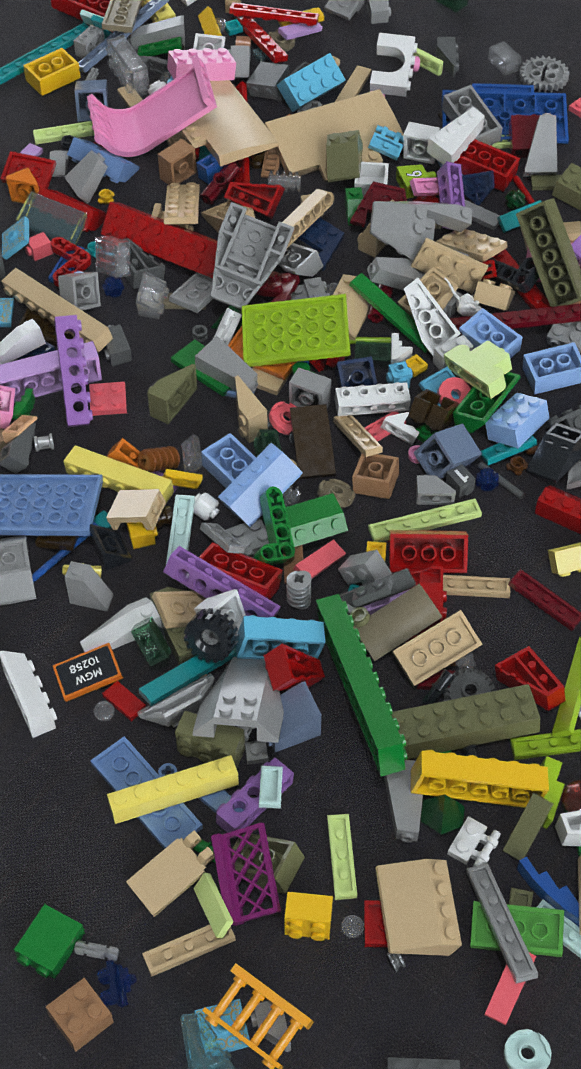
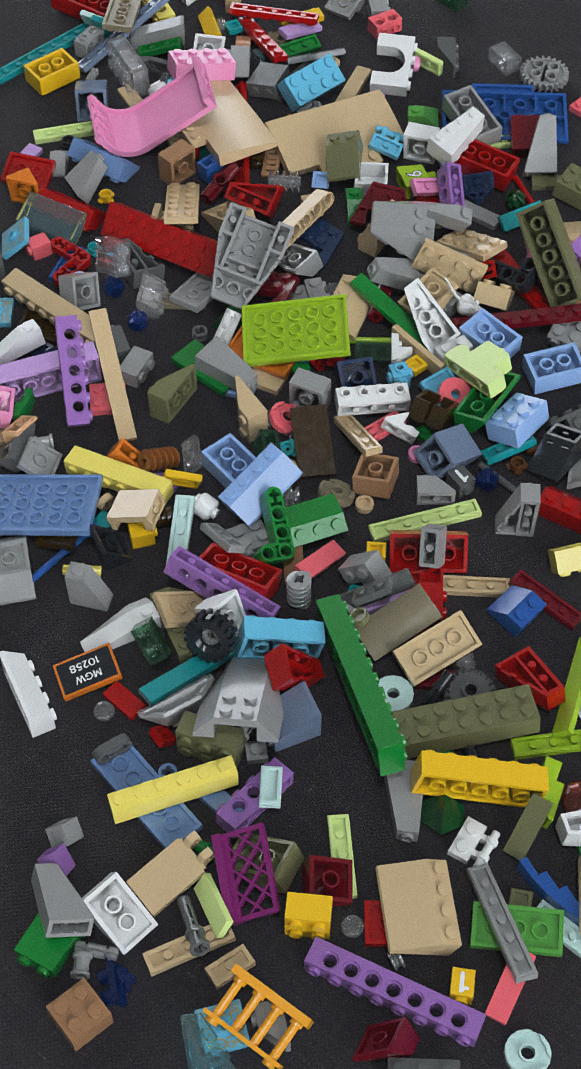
none -> light grey plate [16,436,63,474]
none -> light grey slope [31,863,95,938]
none -> medium lavender panel [37,843,76,876]
none -> light grey panel [45,816,84,847]
none -> light grey bush [70,951,93,980]
none -> white slope [82,872,158,955]
none -> tan tile [88,308,137,441]
none -> dark grey beam [92,733,132,764]
none -> tan tile [97,493,114,511]
none -> light grey brick [120,346,155,388]
none -> clear blue gear [127,310,149,331]
none -> red plate [148,725,176,748]
none -> dark grey pin [177,895,210,957]
none -> tan plate [204,944,256,990]
none -> teal plate [278,439,296,457]
none -> green tile [279,33,321,57]
none -> tile [285,48,346,65]
none -> dark red slope [302,855,353,907]
none -> medium lavender brick [304,937,486,1047]
none -> light blue plate [311,171,329,189]
none -> dark red slope [352,1017,420,1062]
none -> tan tile [355,495,374,514]
none -> coral brick [367,9,402,40]
none -> light aqua tile [378,675,414,712]
none -> tan tile [391,324,445,374]
none -> bright green slope [407,105,439,127]
none -> light grey brick [419,524,447,569]
none -> yellow brick [449,967,476,1005]
none -> blue slope [486,585,547,637]
none -> light grey wedge [495,483,540,537]

